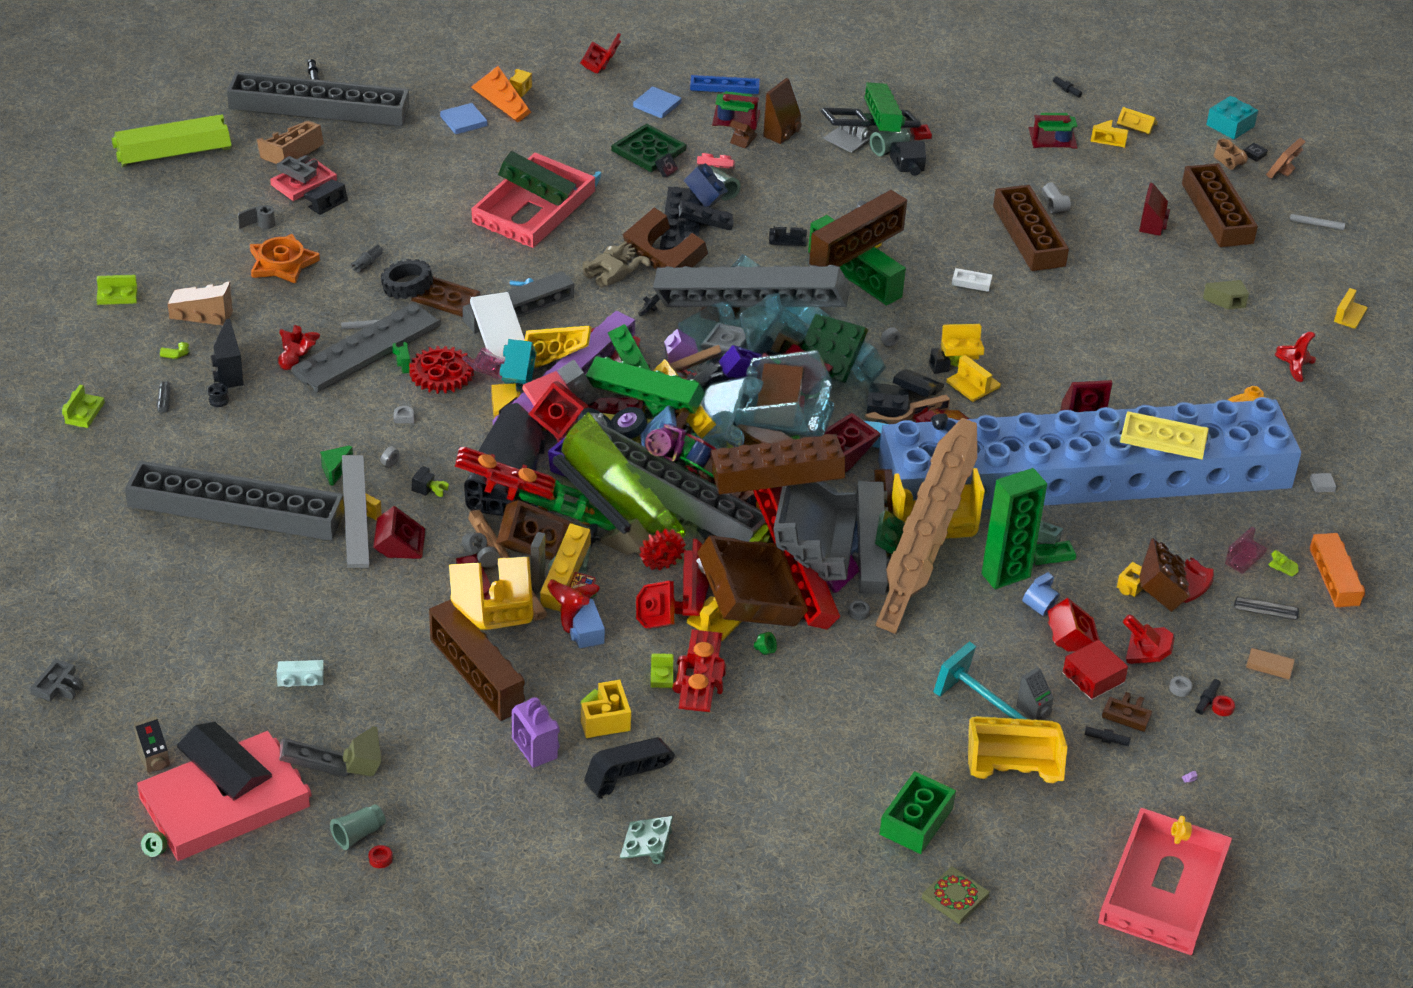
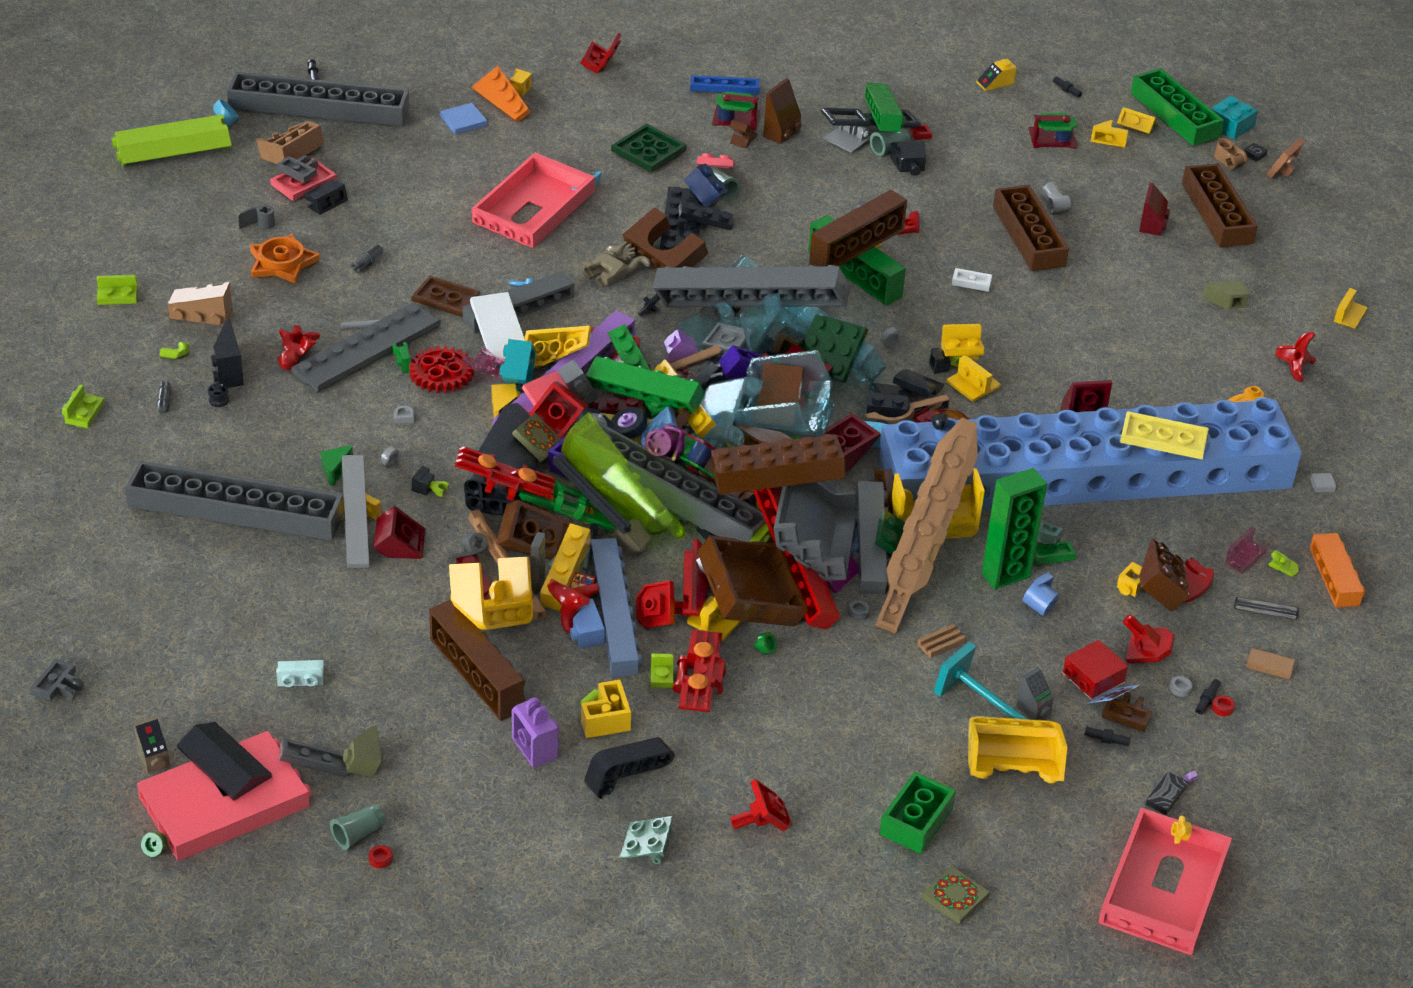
black tyre [381,259,433,299] -> none
dark grey tile [477,546,500,568] -> none
dark green brick [498,151,576,206] -> none
medium blue tile [633,86,681,118] -> none
red gear [639,528,686,570] -> none
black tile [655,153,678,177] -> none
black hinge [769,226,807,246] -> none
red slope [1047,598,1100,652] -> none
light grey bar [1290,214,1345,230] -> none
none -> medium azure piece [213,99,239,127]
none -> olive tile [512,413,562,462]
none -> sand blue brick [590,538,642,677]
none -> red piece [730,779,792,832]
none -> red tile [897,211,920,235]
none -> medium nougat tile [917,624,966,658]
none -> yellow slope [976,59,1017,91]
none -> sticker [1088,685,1139,703]
none -> green brick [1131,68,1224,146]
none -> black tile [1145,772,1188,815]

